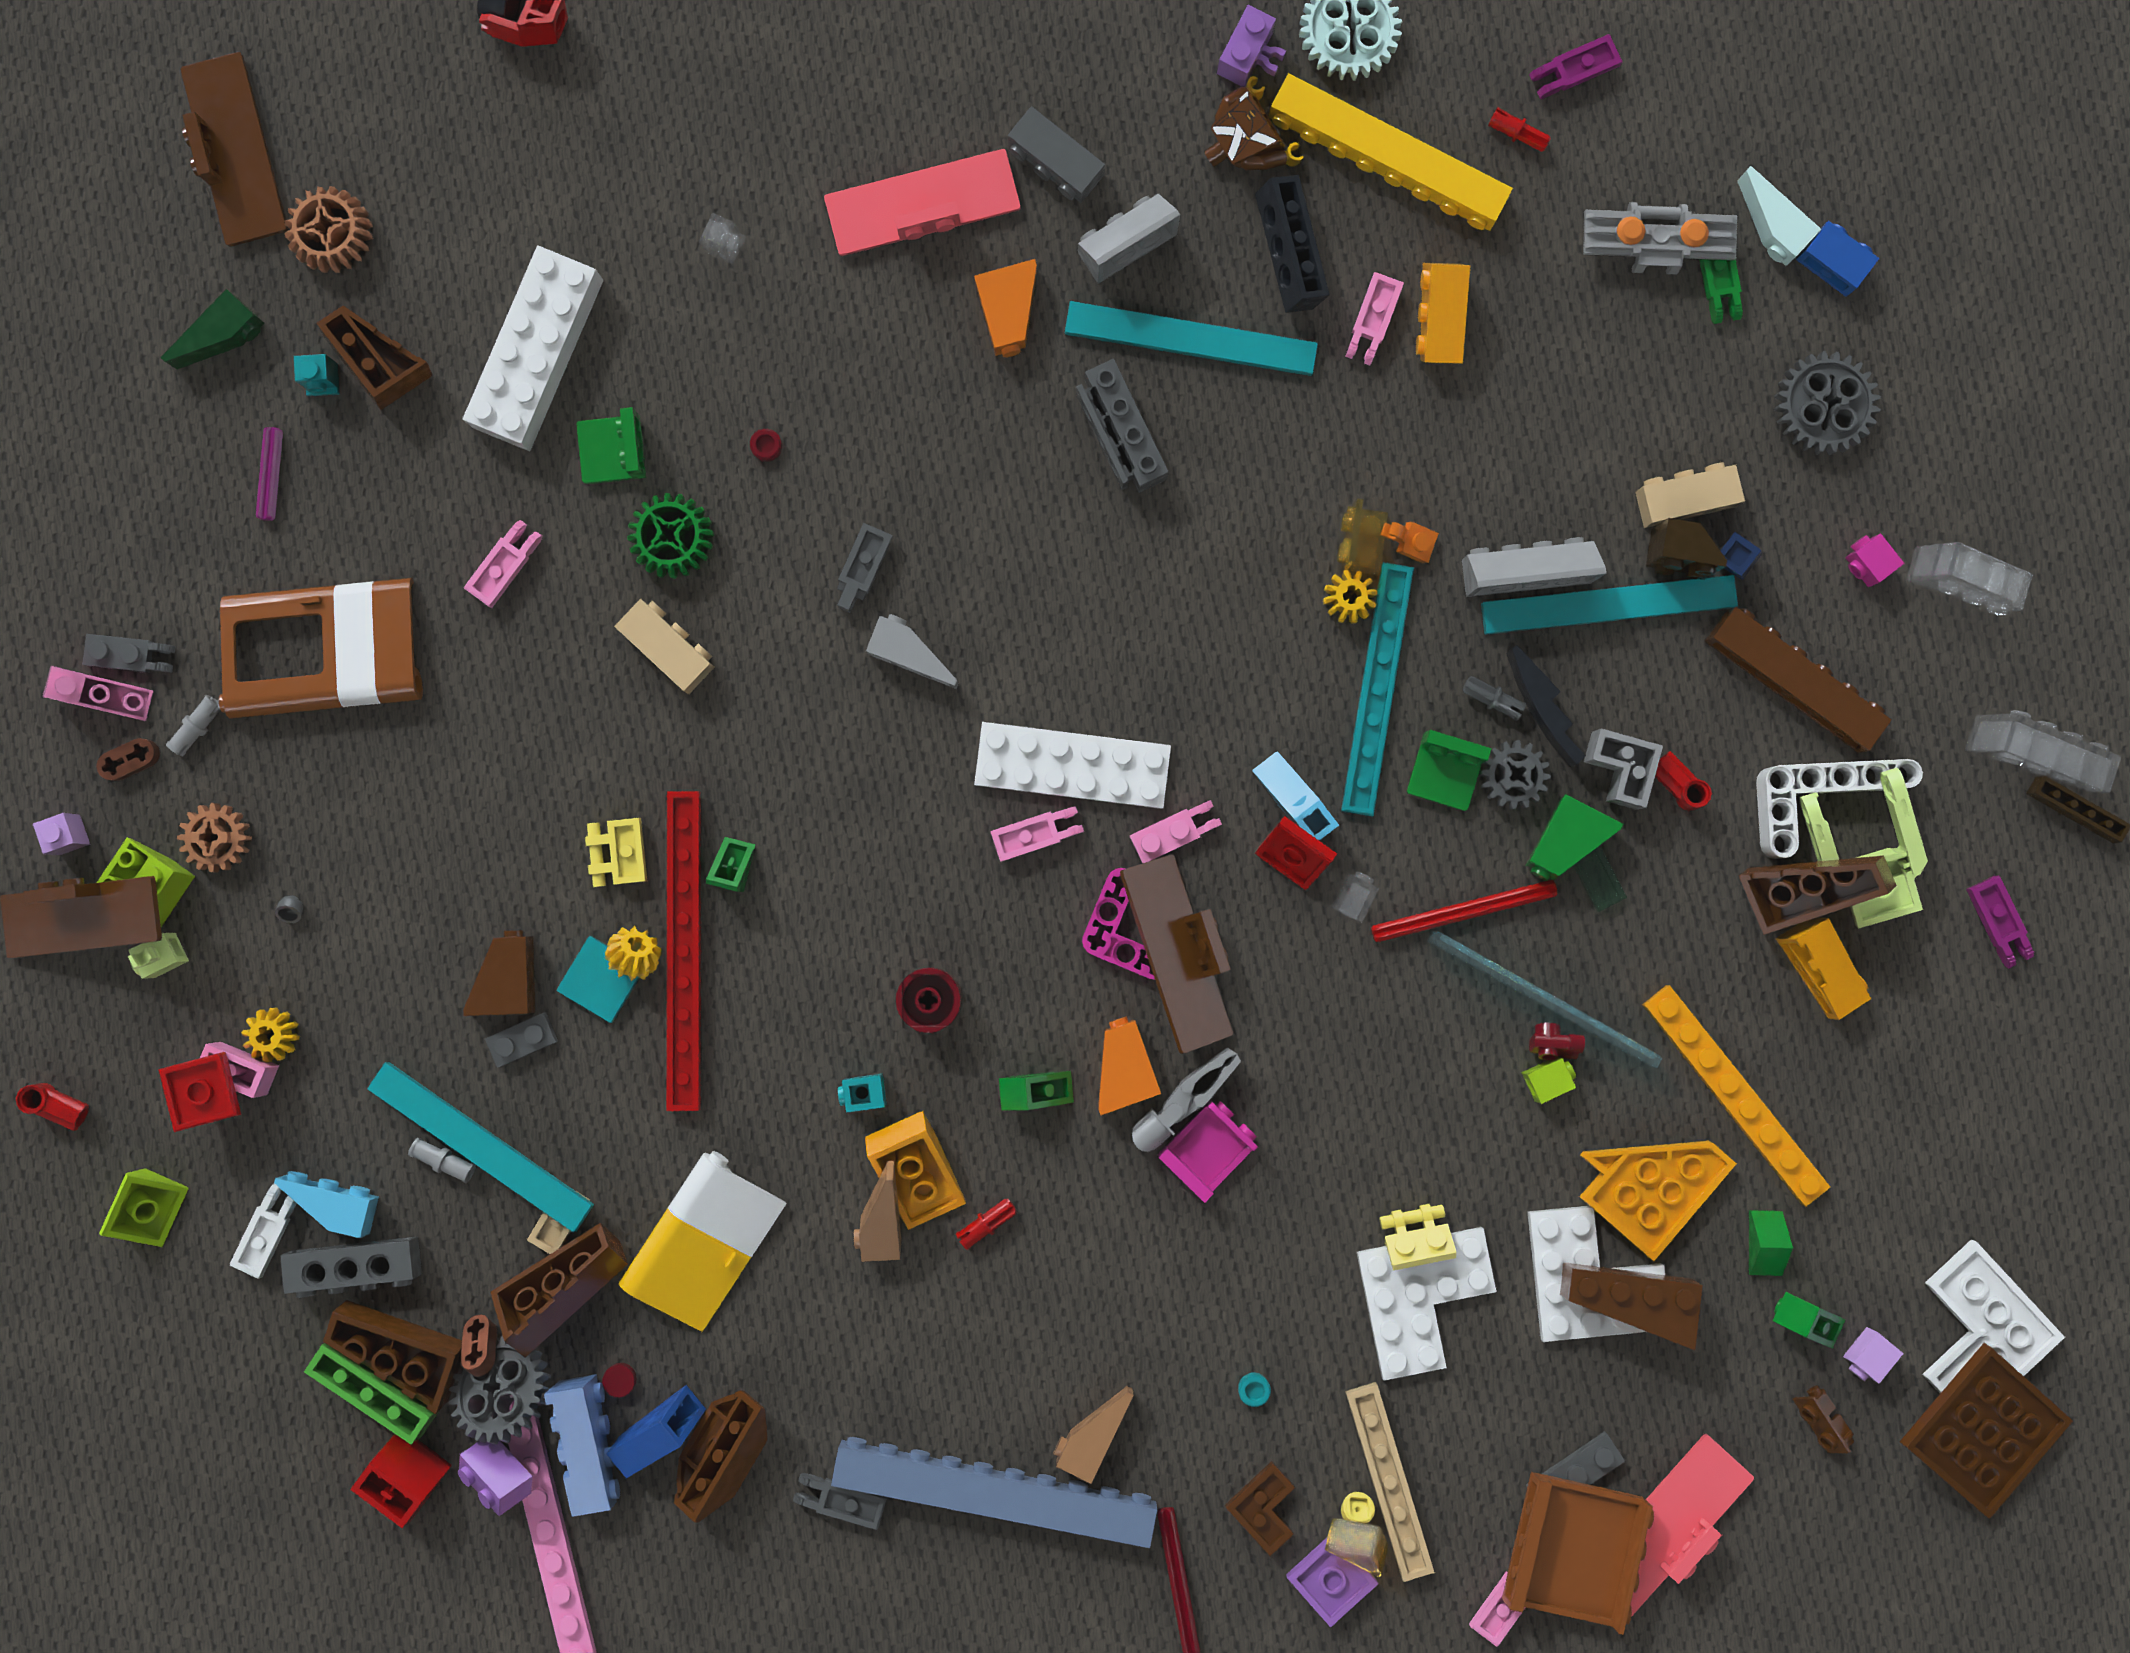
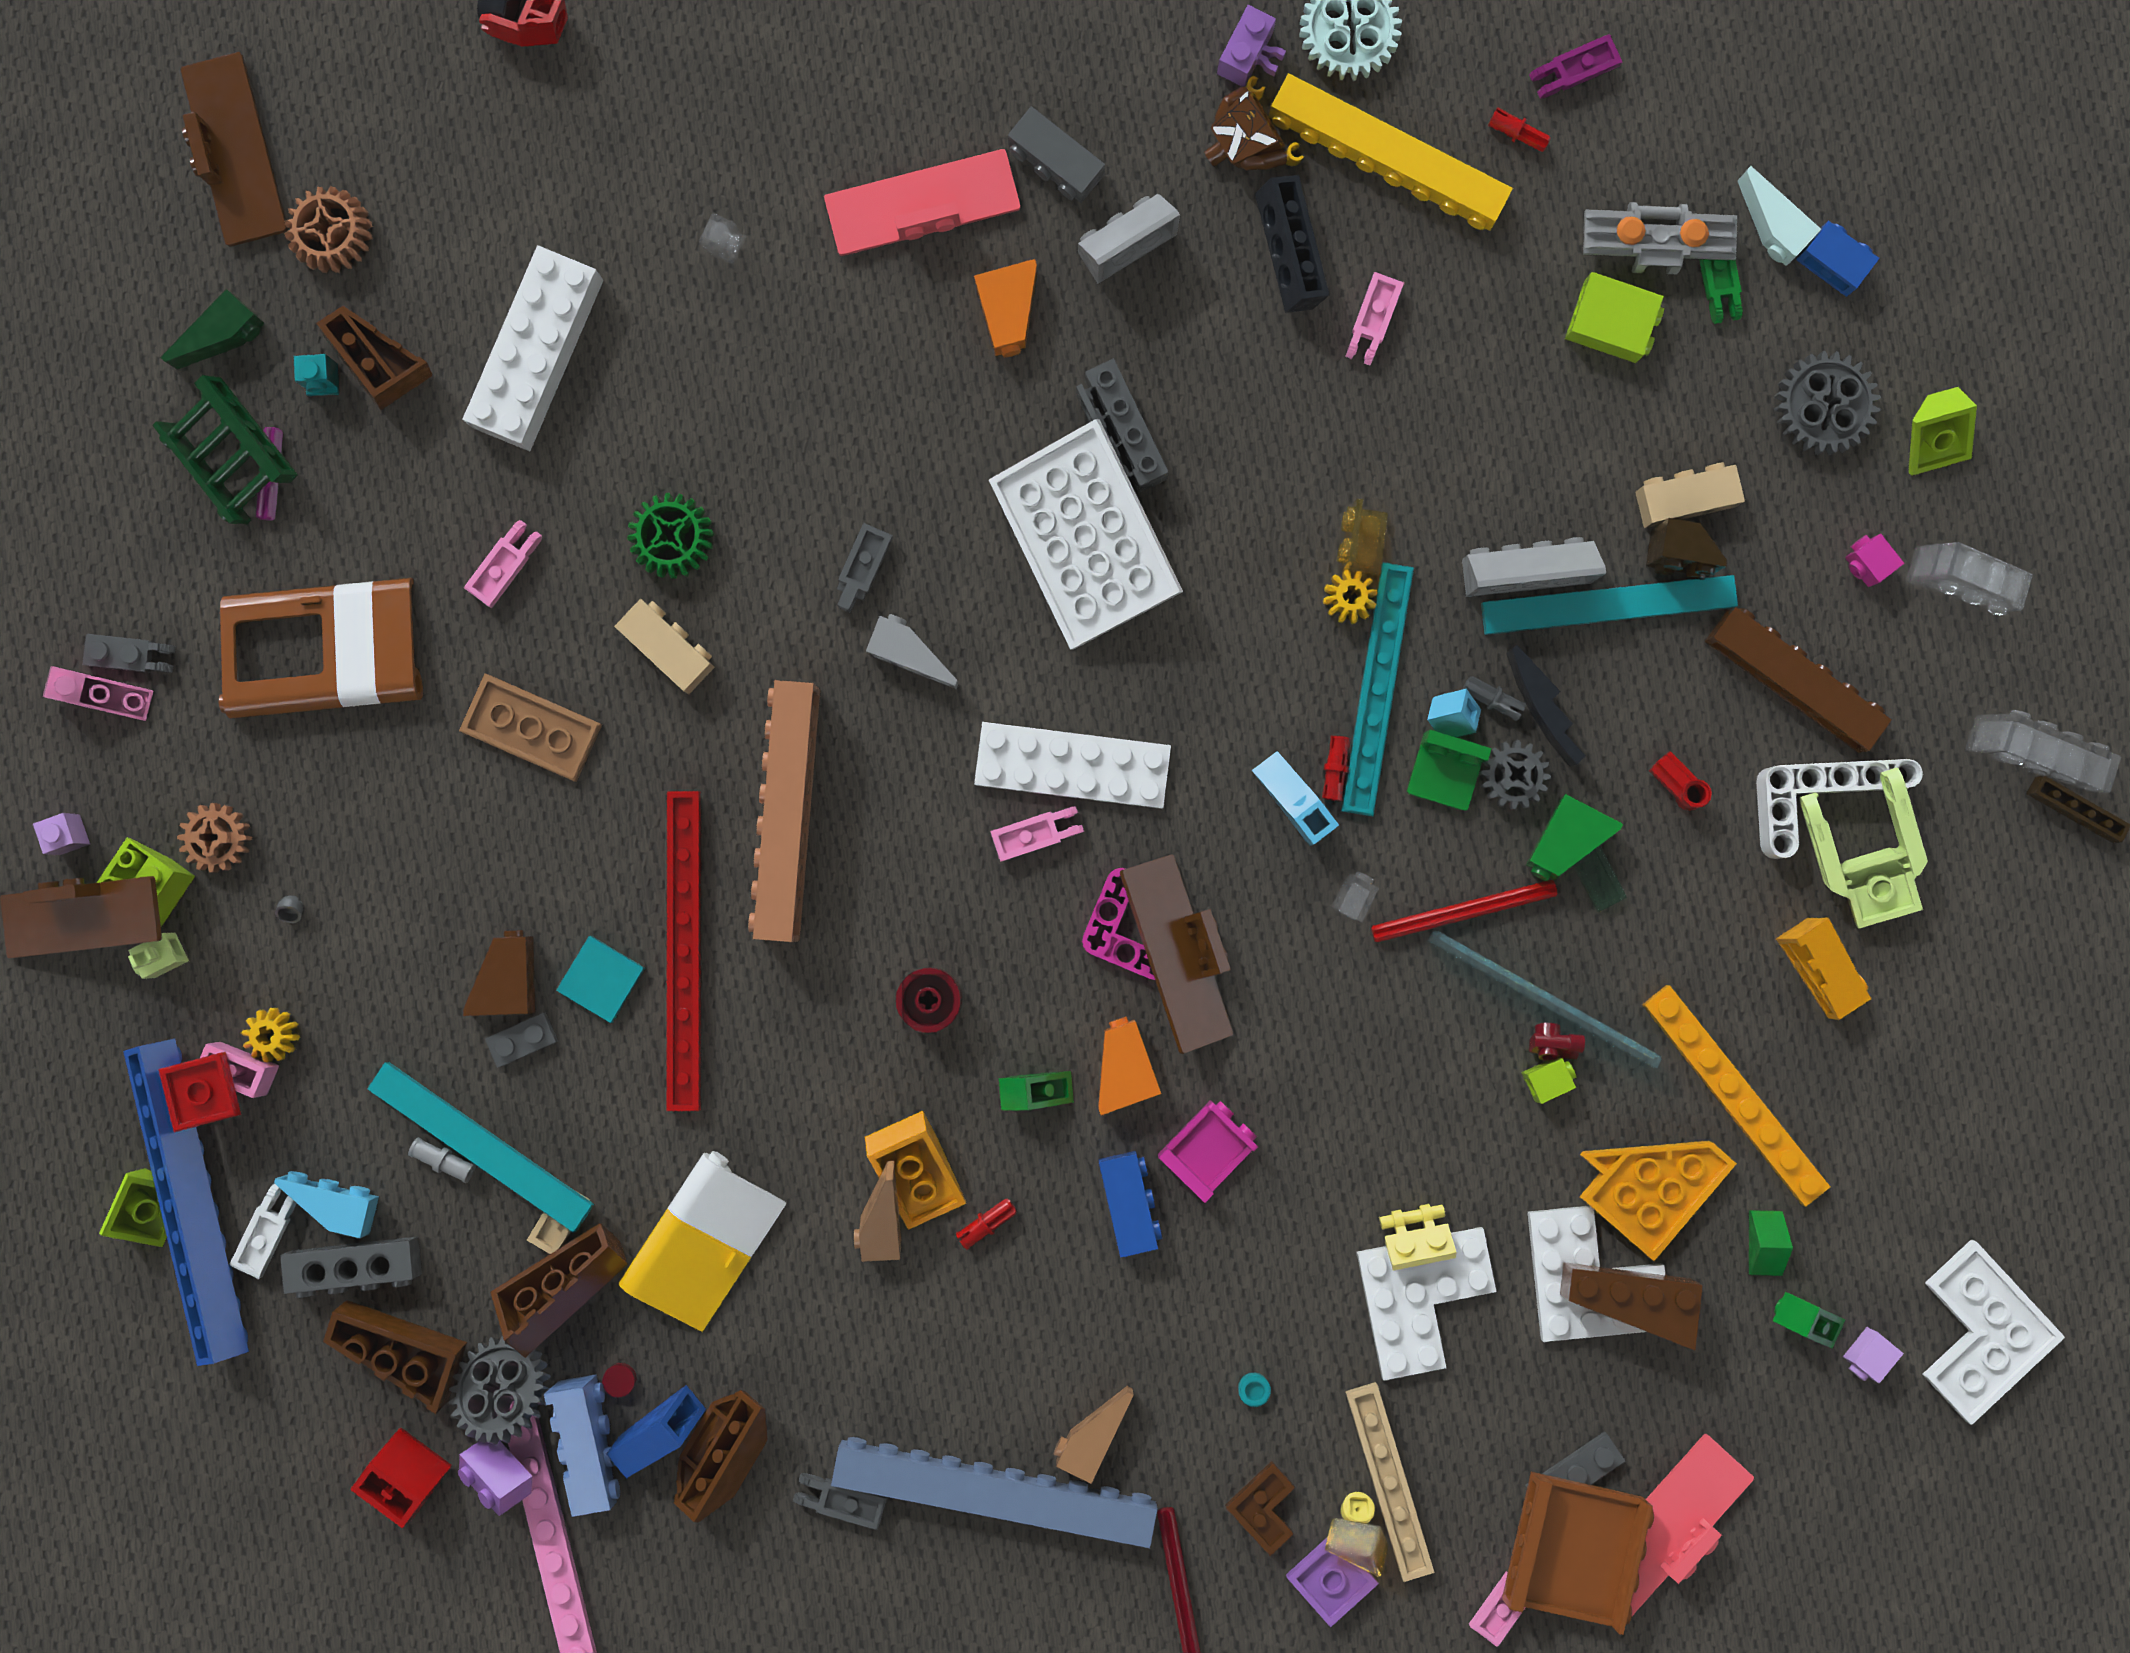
red piece [16,1083,89,1131] -> none
copper beam [96,738,160,781] -> none
light grey pin [166,695,220,756] -> none
bright green brick [304,1343,438,1445] -> none
copper beam [461,1314,497,1377] -> none
green bracket [576,407,646,484] -> none
light yellow plate [585,818,647,887] -> none
yellow gear [605,926,661,982] -> none
green slope [706,837,755,892] -> none
dark red tile [750,429,782,462] -> none
teal brick [838,1073,887,1113] -> none
teal tile [1065,301,1318,376] -> none
bright pink hinge [1129,800,1222,864] -> none
light grey arm [1132,1047,1241,1152] -> none
red tile [1255,816,1337,890] -> none
orange plate [1381,522,1439,563] -> none
light orange wedge [1416,263,1470,363] -> none
light grey brick [1584,729,1663,810] -> none
dark blue brick [1721,532,1762,580] -> none
reddish brown wedge [1738,855,1897,935] -> none
reddish brown hinge [1793,1385,1854,1453] -> none
reddish brown plate [1899,1343,2073,1519] -> none
magenta hinge [1966,875,2035,969] -> none
none -> blue brick [123,1039,249,1366]
none -> dark green fence [152,375,298,524]
none -> medium nougat tile [459,673,602,782]
none -> nougat brick [748,680,820,942]
none -> white plate [989,419,1183,650]
none -> blue brick [1098,1151,1162,1258]
none -> red pin [1322,736,1351,801]
none -> medium azure panel [1427,689,1481,737]
none -> lime brick [1565,272,1664,363]
none -> lime slope [1909,387,1977,476]

